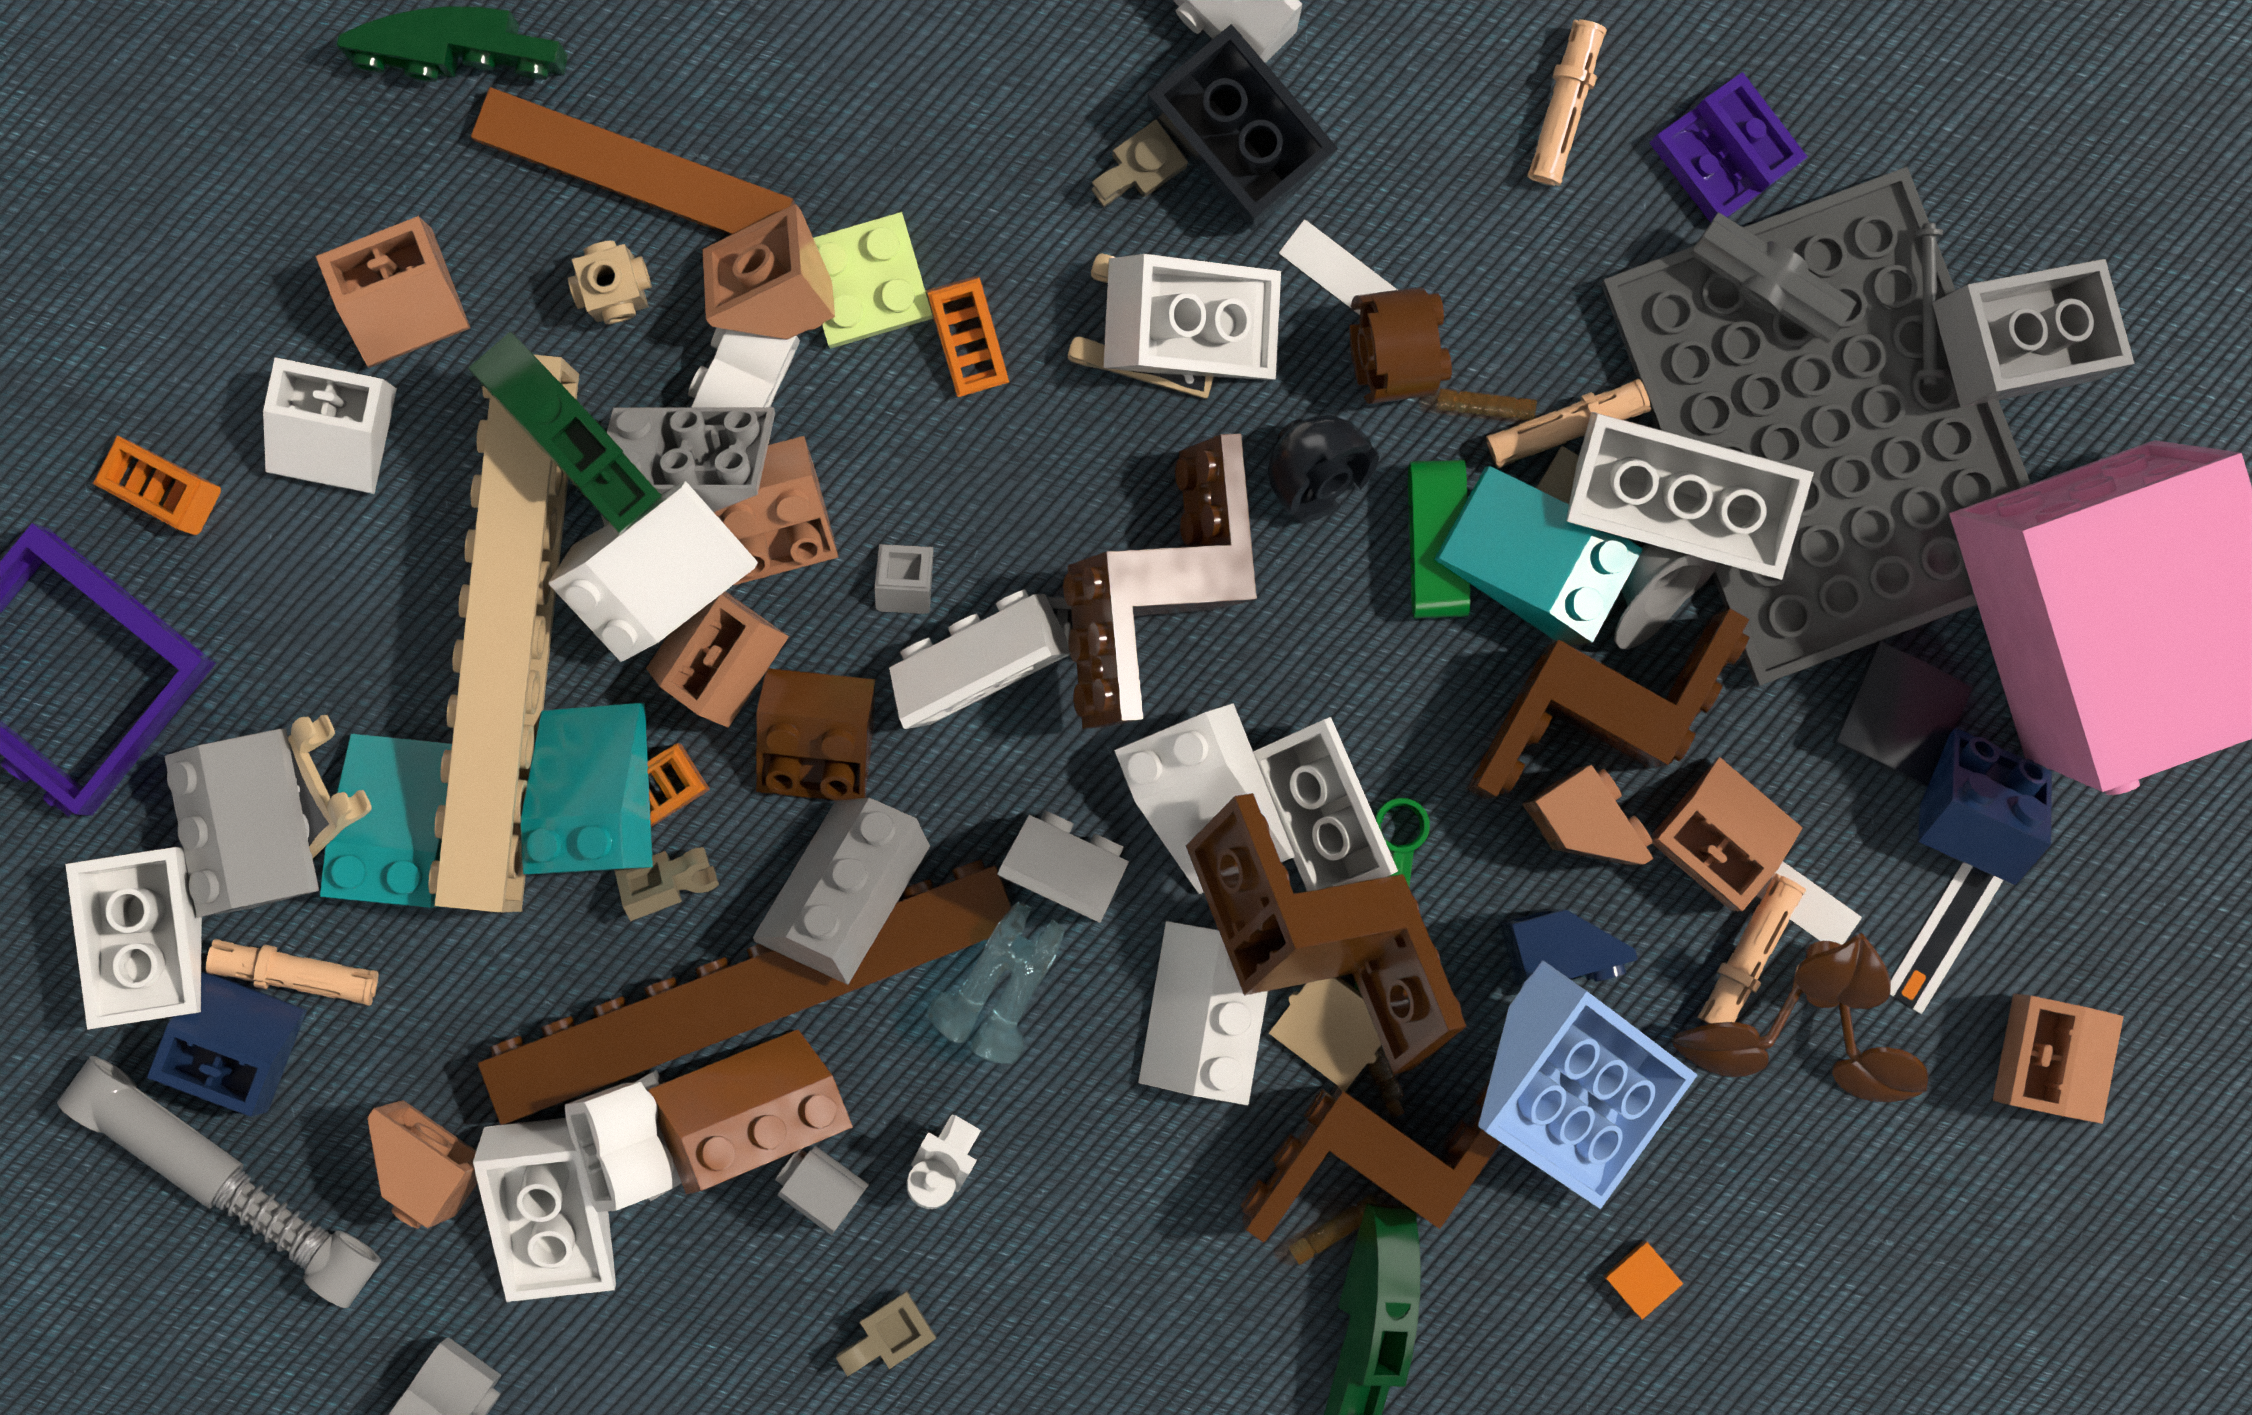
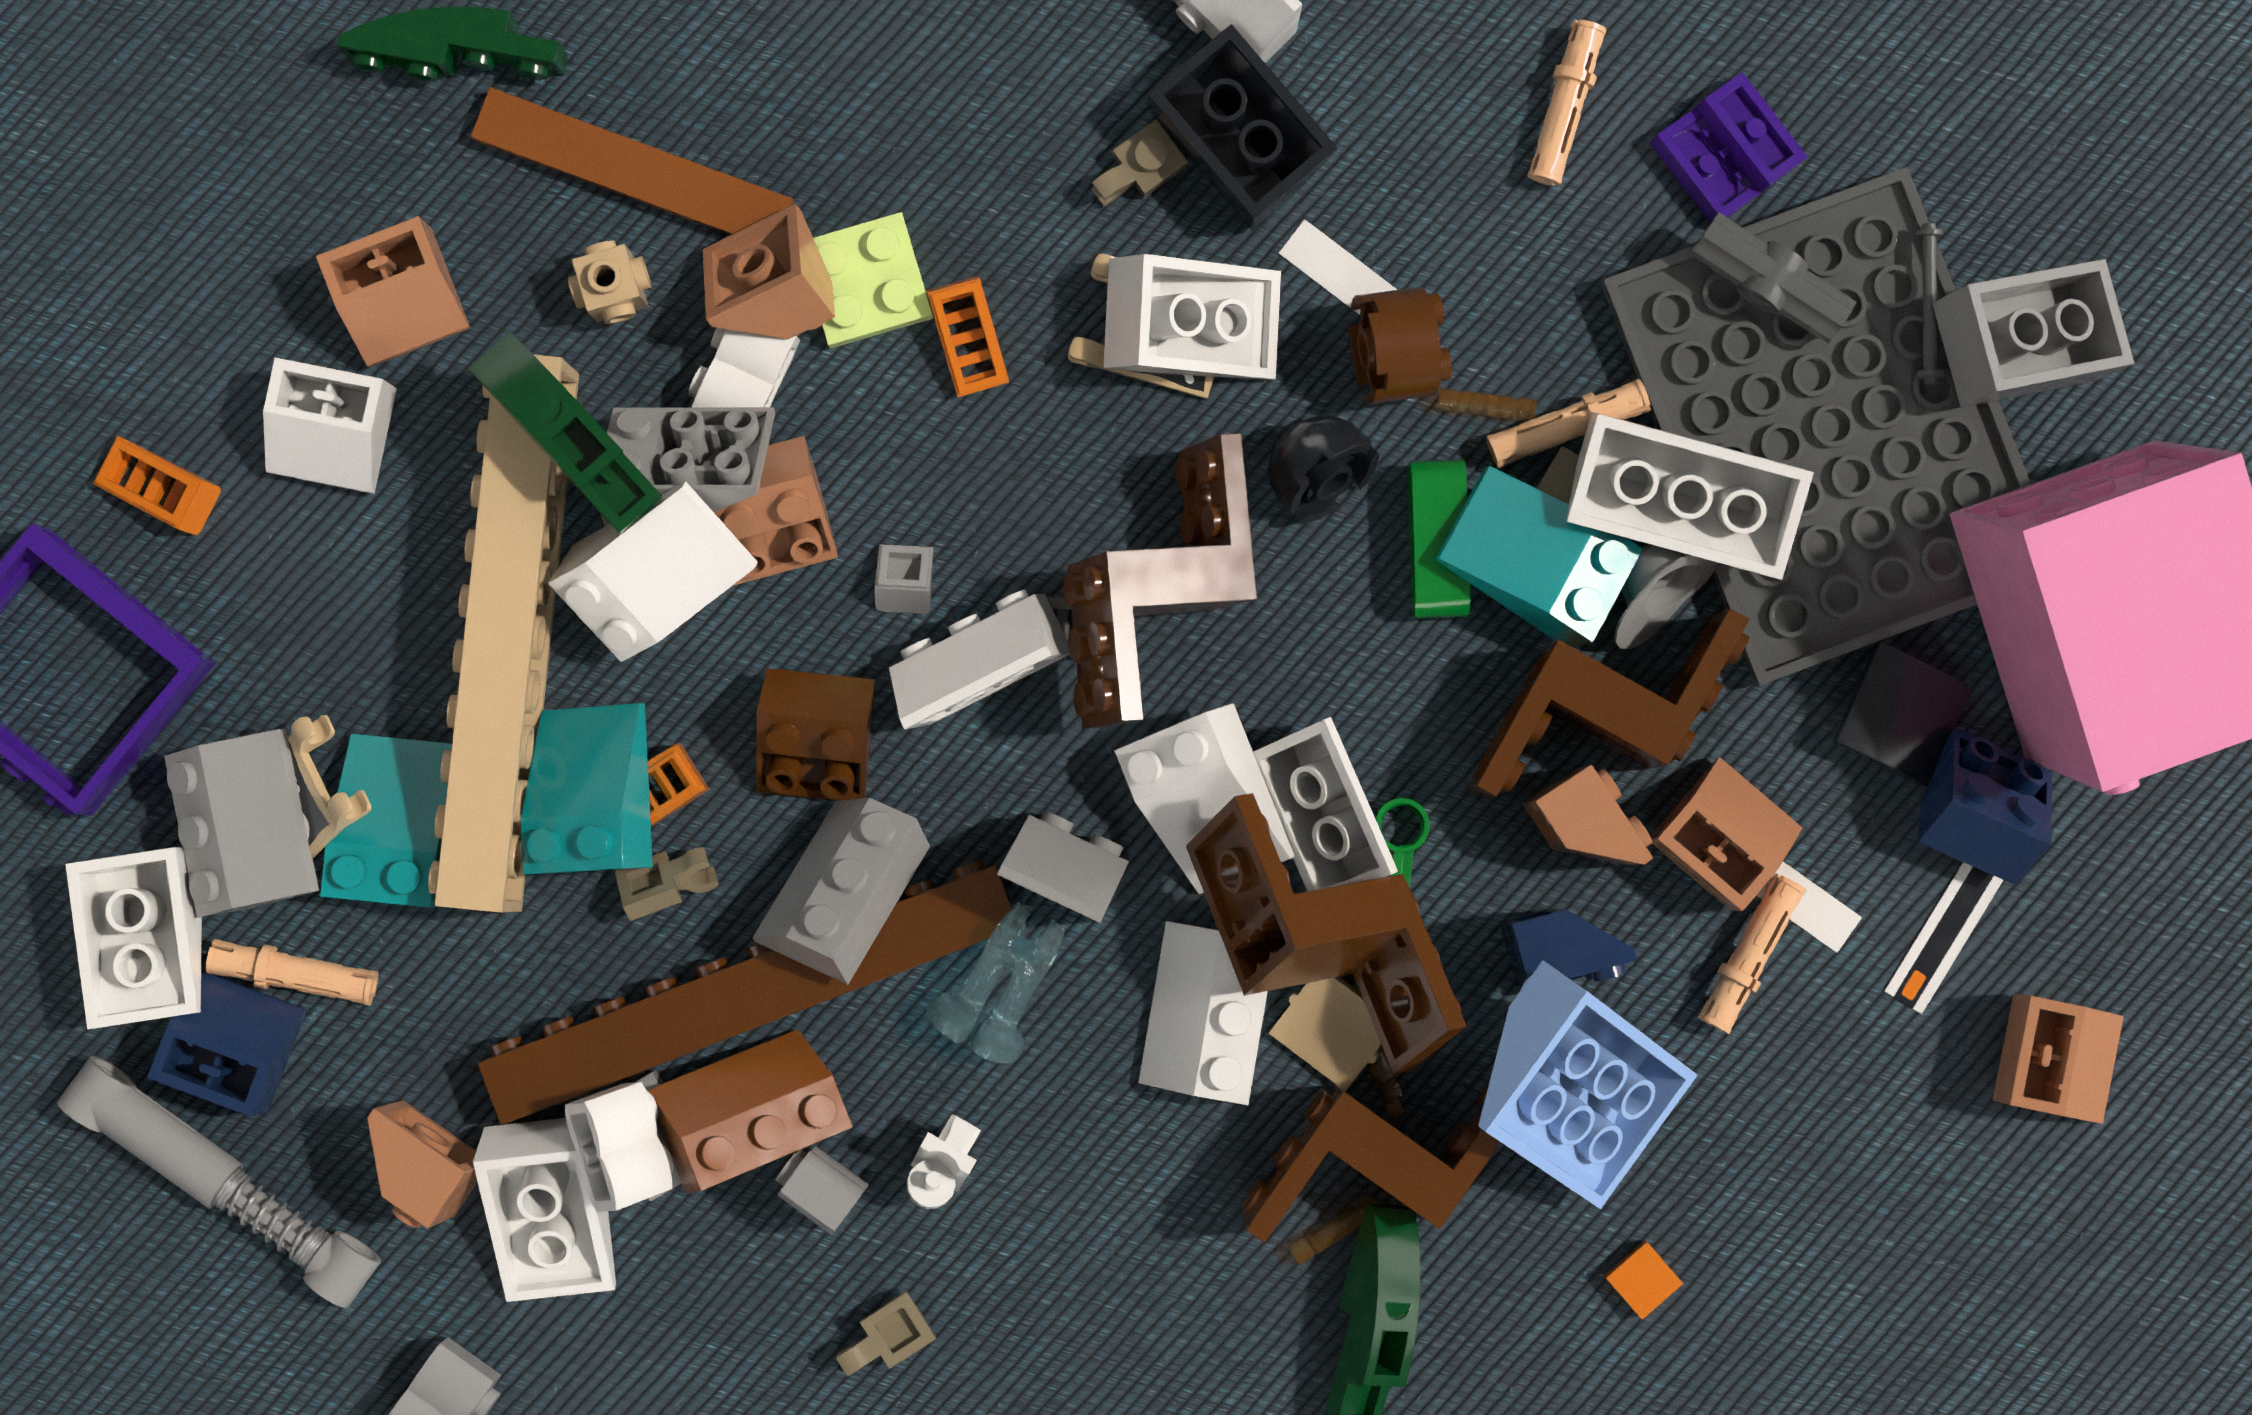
nougat slope [646,591,789,728] -> none
reddish brown plant [1671,933,1928,1102] -> none

